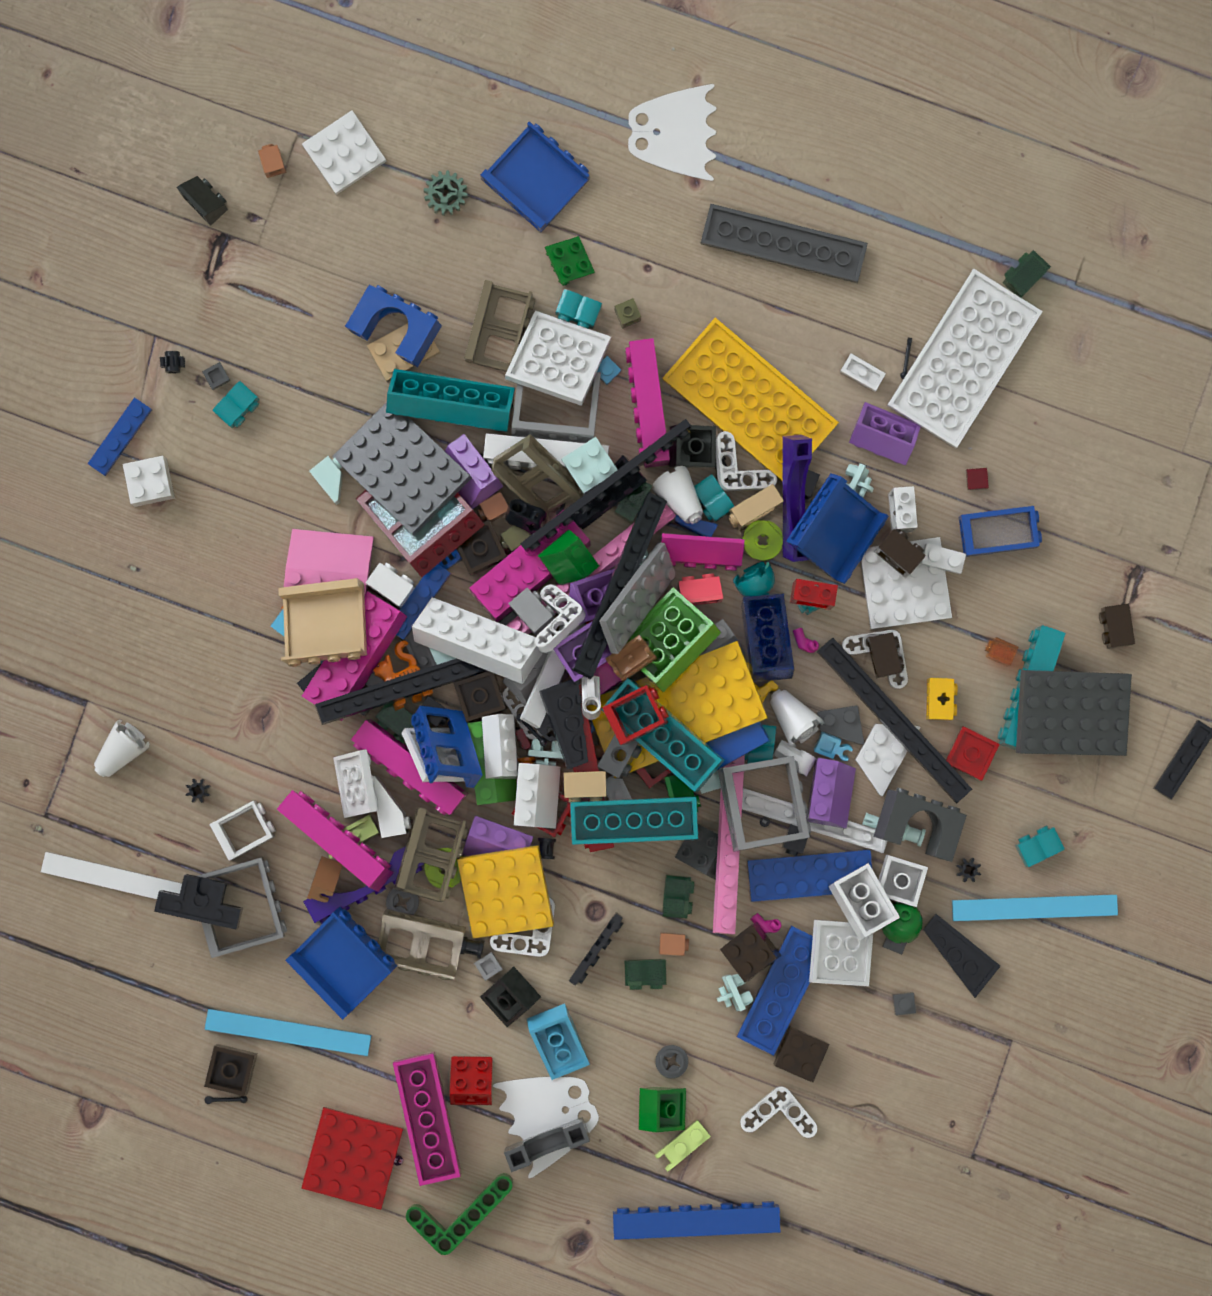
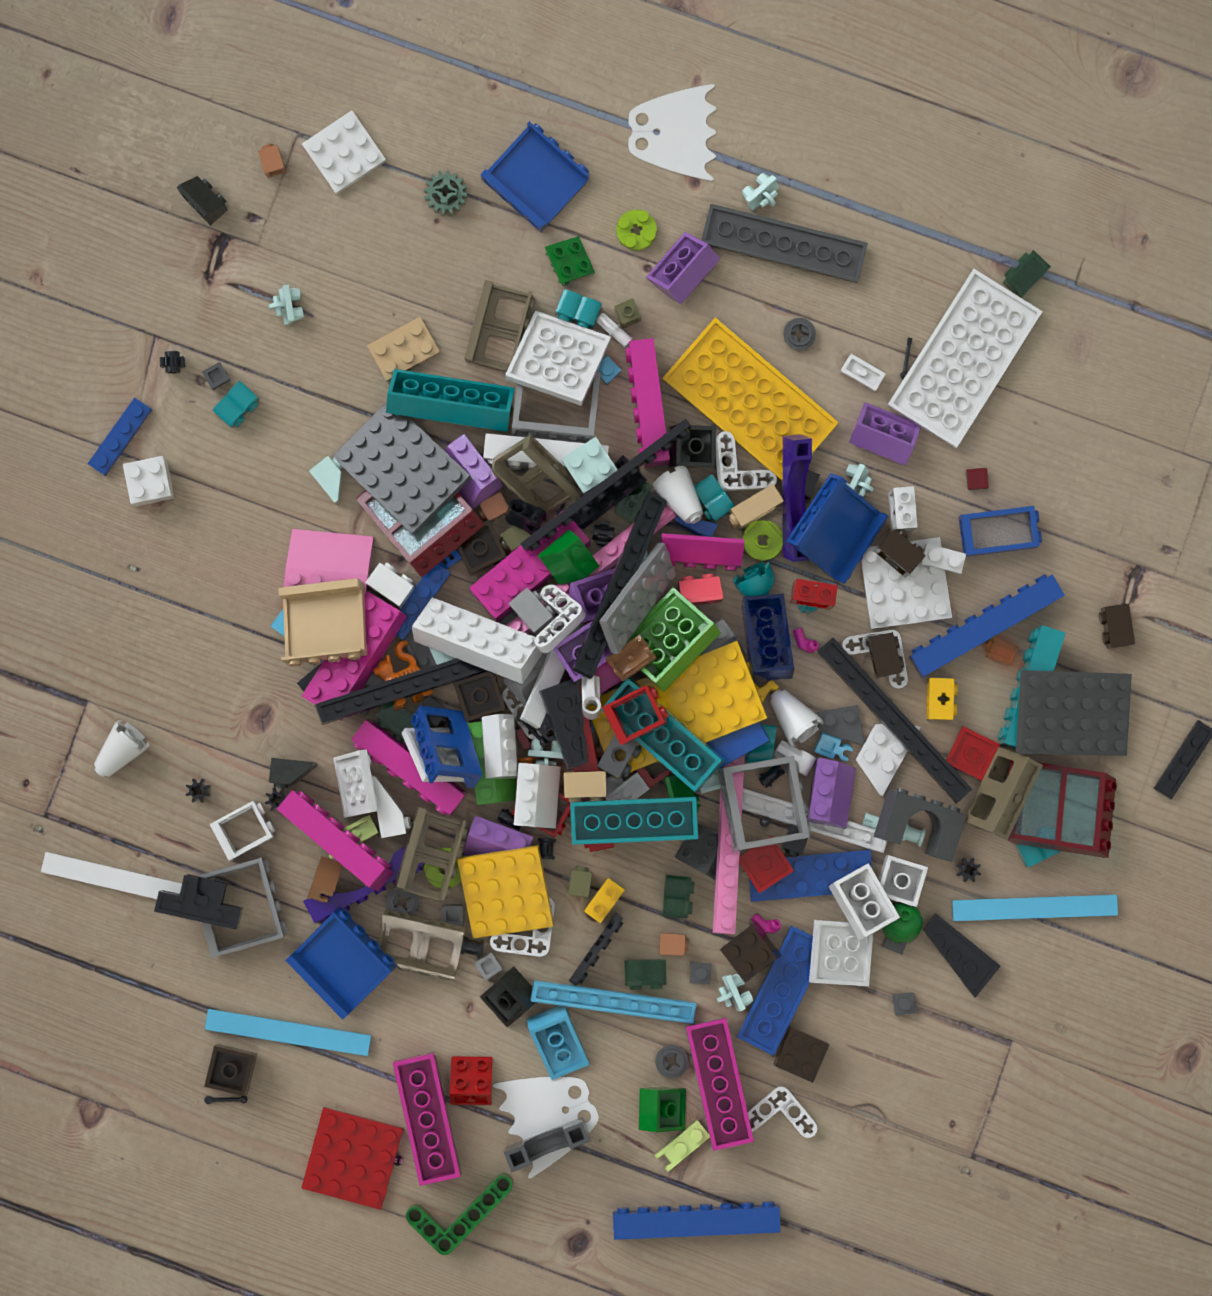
blue arch [345,284,442,368] -> none
none -> black gear [265,787,288,811]
none -> light aqua hips [269,285,304,326]
none -> pearl dark grey slope [269,758,317,789]
none -> dark grey plate [441,904,464,926]
none -> black pin [497,809,521,831]
none -> medium azure tile [531,980,697,1024]
none -> olive brick [568,866,592,897]
none -> yellow brick [584,877,625,924]
none -> black gear [592,520,615,546]
none -> white axle [596,313,633,348]
none -> white plate [604,773,649,800]
none -> lime plate [616,210,657,251]
none -> medium lavender slope [646,232,720,304]
none -> dark pink brick [686,1017,754,1151]
none -> dark grey plate [689,962,712,984]
none -> red plate [739,836,794,893]
none -> light aqua hips [742,173,780,212]
none -> black pin [758,765,785,788]
none -> dark grey gear [783,318,816,351]
none -> blue brick [909,574,1065,678]
none -> dark tan window [965,747,1043,840]
none -> window [1008,760,1117,858]

